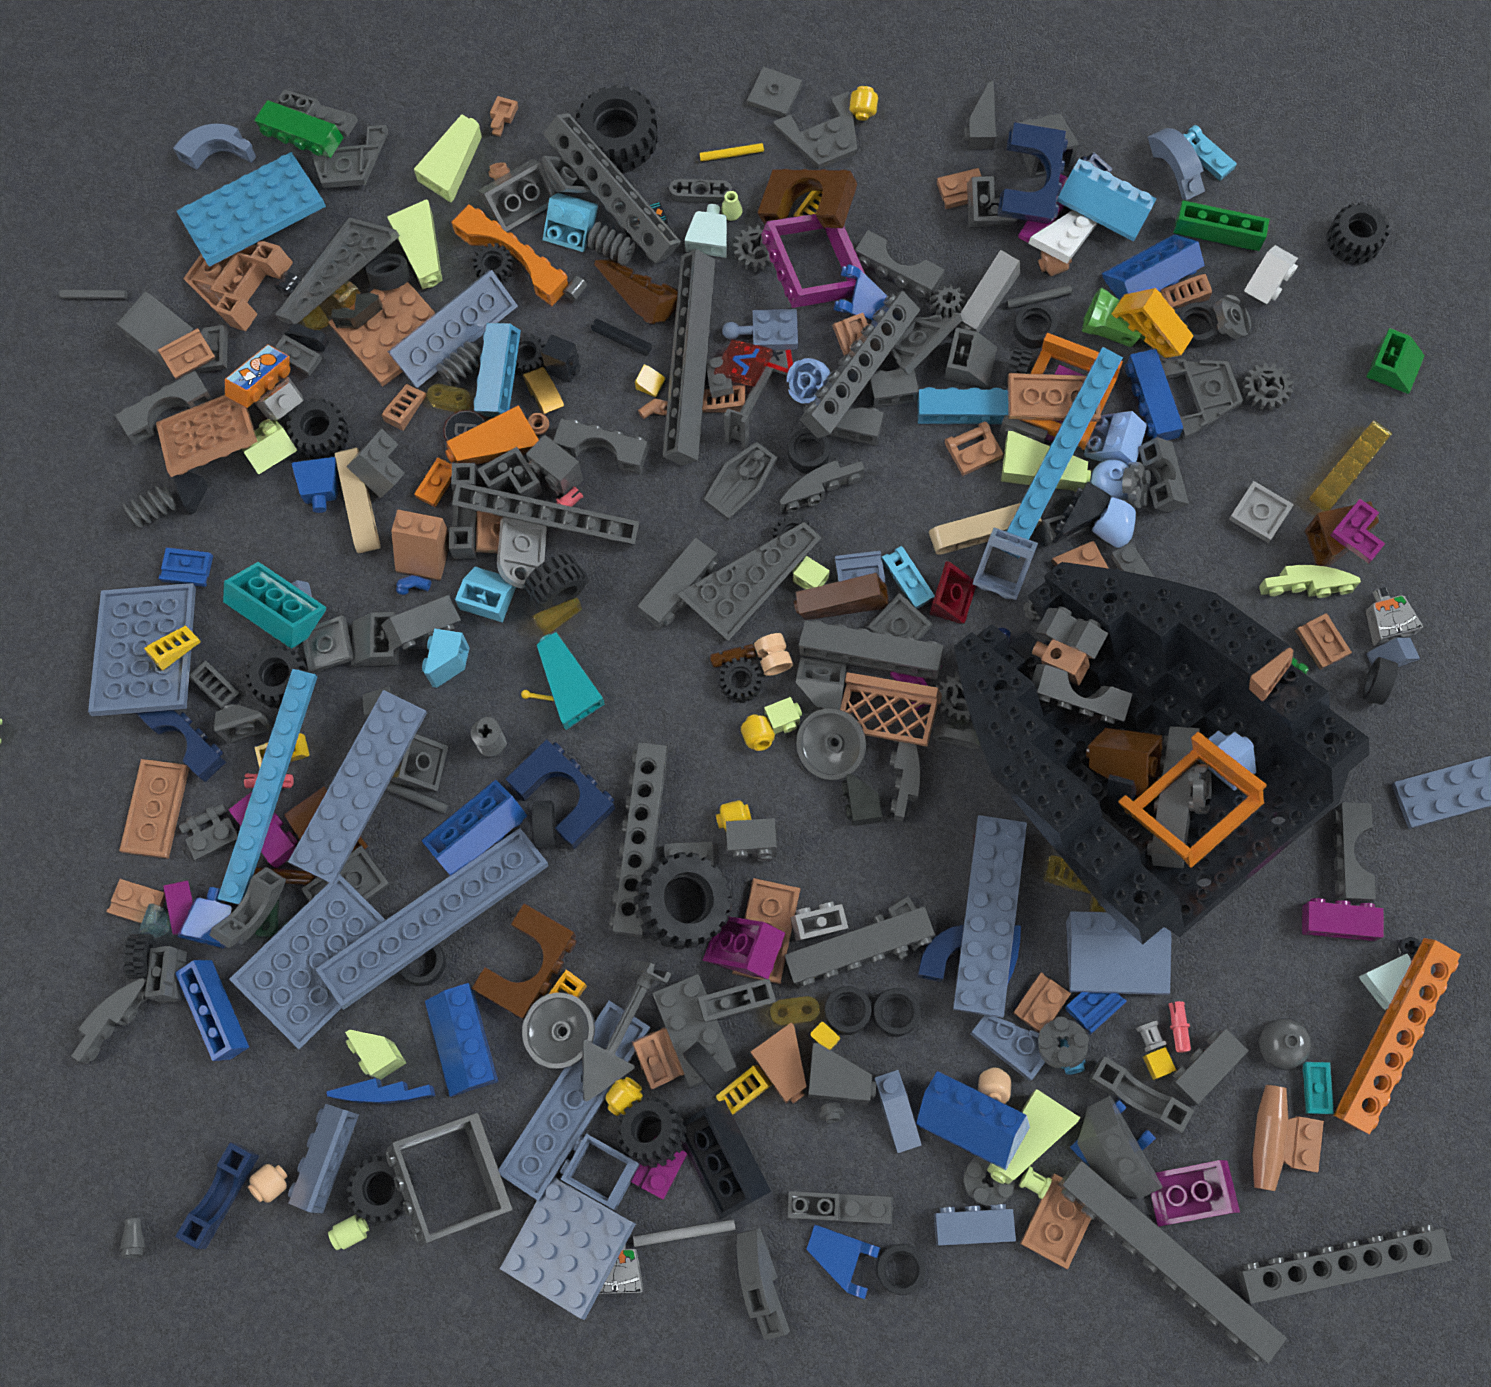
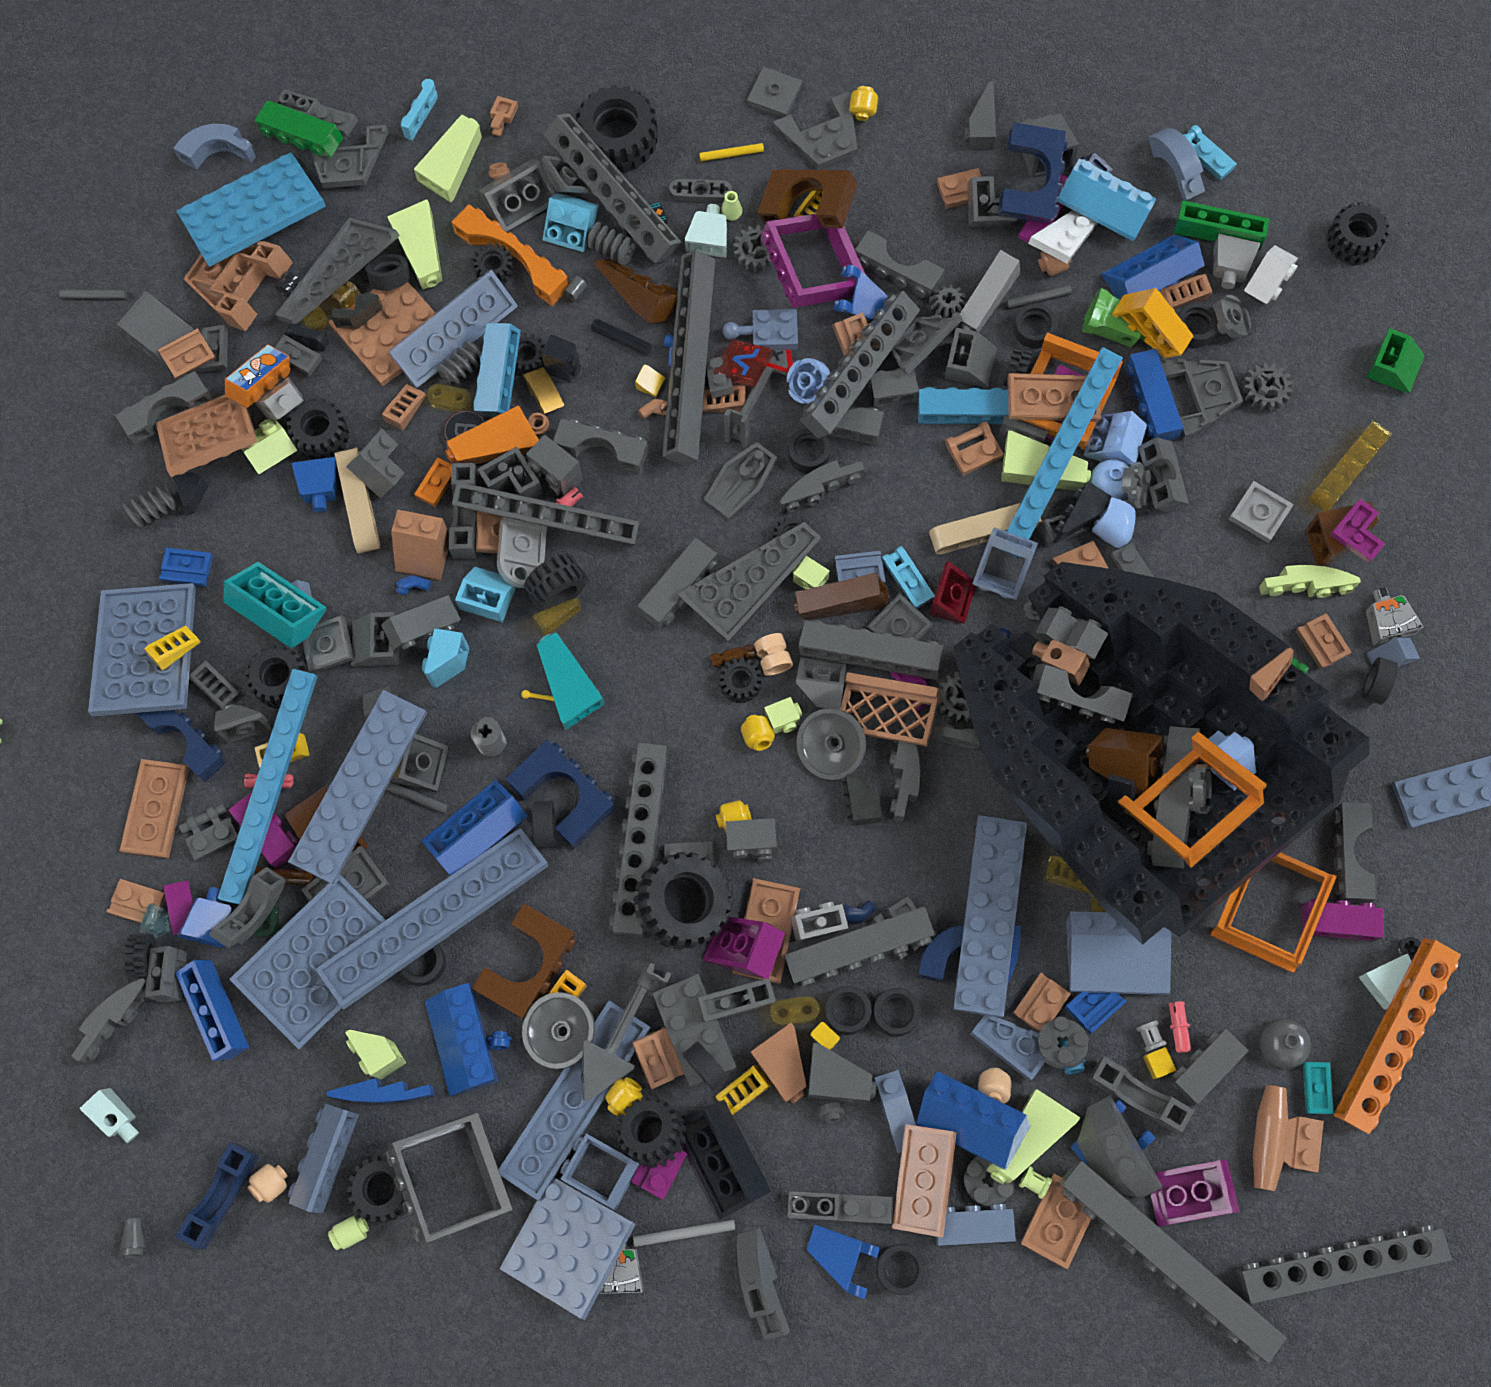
none -> light aqua torso [80,1088,139,1143]
none -> medium azure plate [401,79,438,141]
none -> blue plate [487,1031,512,1050]
none -> blue hand [664,334,674,367]
none -> dark blue arm [843,900,876,923]
none -> nougat tile [892,1124,957,1237]
none -> orange piece [1210,852,1337,973]
none -> light grey torso [1213,234,1260,289]

